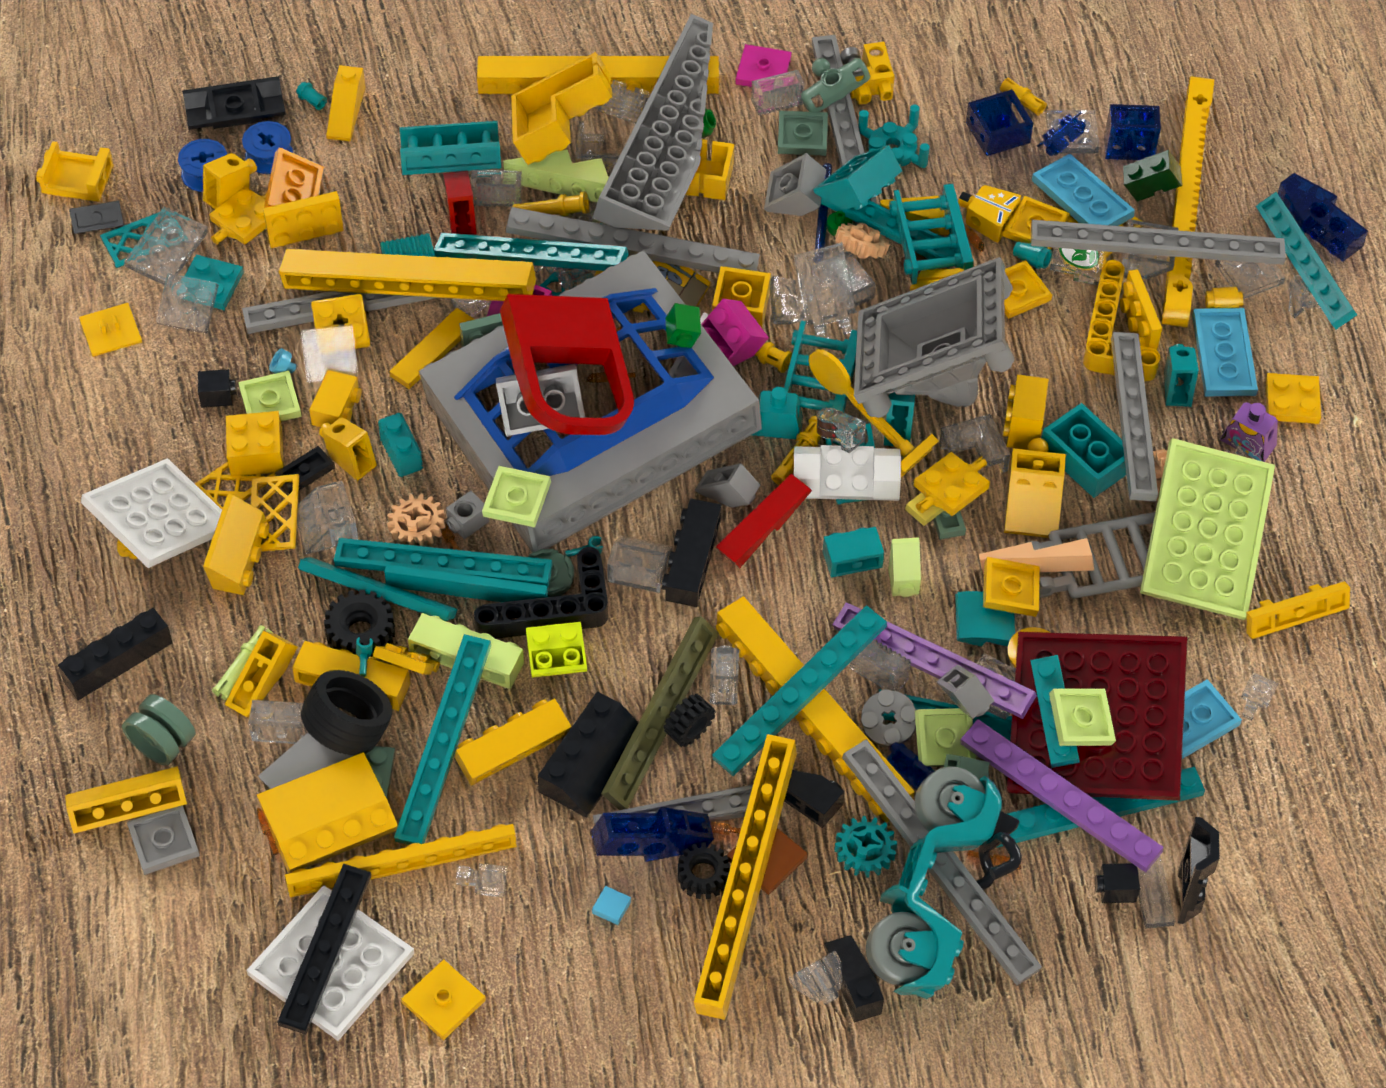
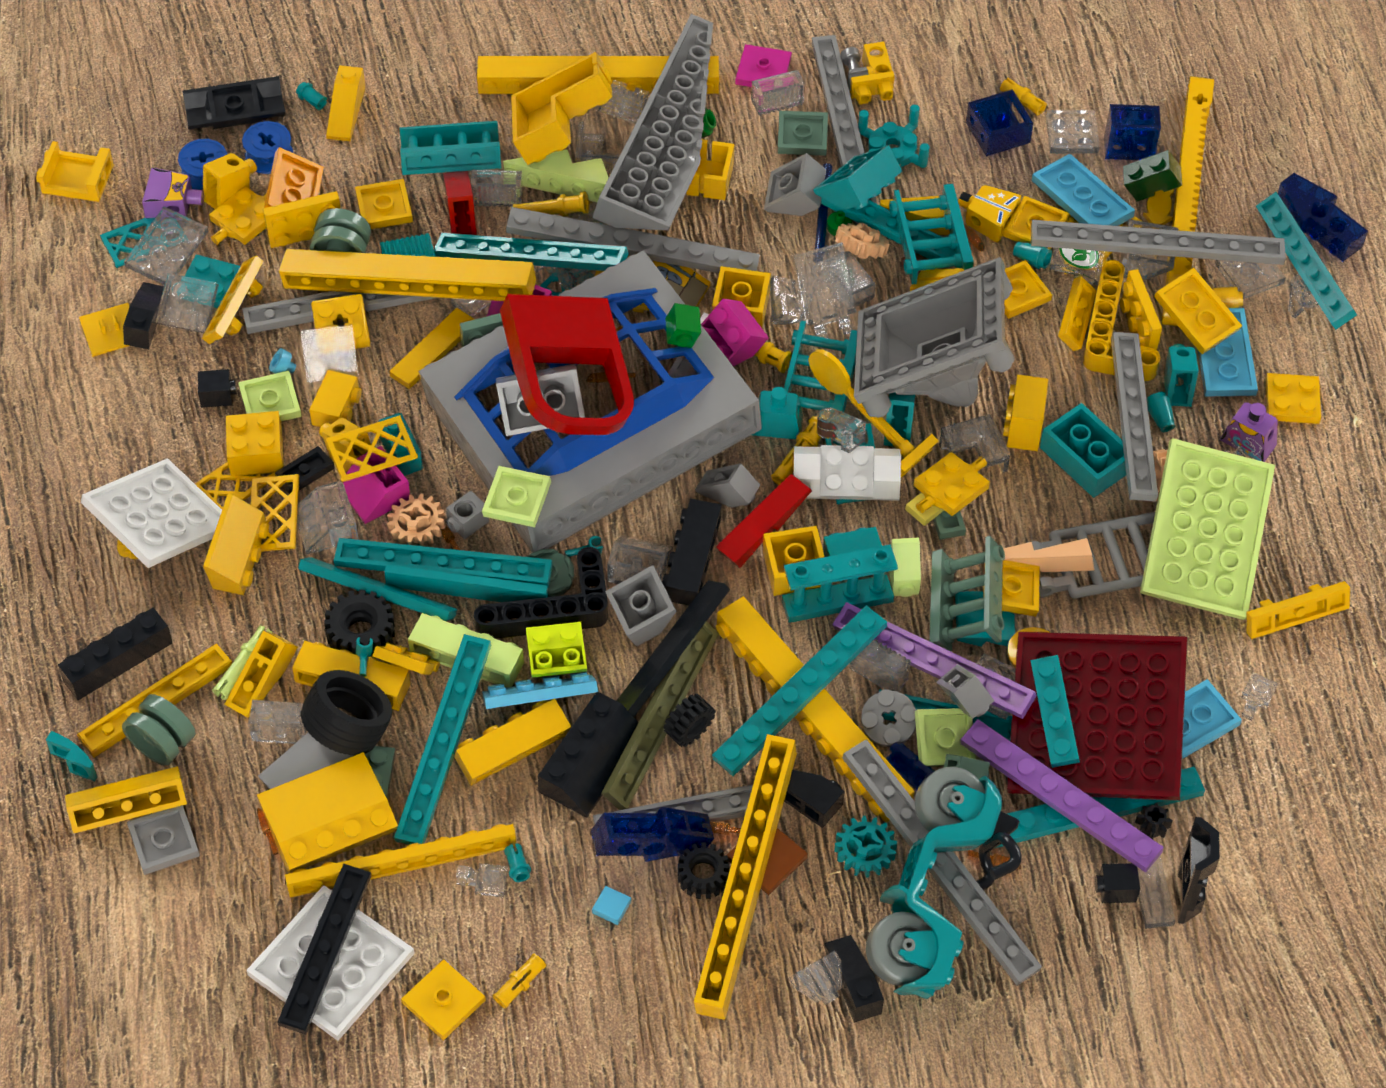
black plate [69,200,124,234] -> none
clear brick [710,646,739,705] -> none
sand green piece [801,58,871,112] -> none
yellow slope [1004,438,1066,538] -> none
clear blue hinge [1037,111,1086,156] -> none
yellowish green plate [1049,689,1116,746] -> none
none -> teal slope [46,731,97,782]
none -> yellow tile [77,643,232,758]
none -> black slope [123,282,168,350]
none -> medium lavender torso [142,168,204,219]
none -> yellow hinge [201,255,264,345]
none -> sand green wheel [310,208,371,253]
none -> yellow window [325,415,418,482]
none -> dark pink slope [337,446,410,524]
none -> yellow plate [355,179,413,229]
none -> medium azure plate [482,672,598,709]
none -> yellow pin [492,953,546,1009]
none -> teal pin [504,843,531,882]
none -> light grey slope [605,565,677,647]
none -> black tile [617,580,730,717]
none -> yellow brick [763,526,825,596]
none -> teal fence [782,544,898,623]
none -> sand green fence [929,536,1005,652]
none -> yellow plate [1058,276,1097,351]
none -> black gear [1135,803,1173,839]
none -> yellow brick [1143,189,1175,229]
none -> teal cone [1146,392,1175,433]
none -> yellow plate [1154,268,1242,355]

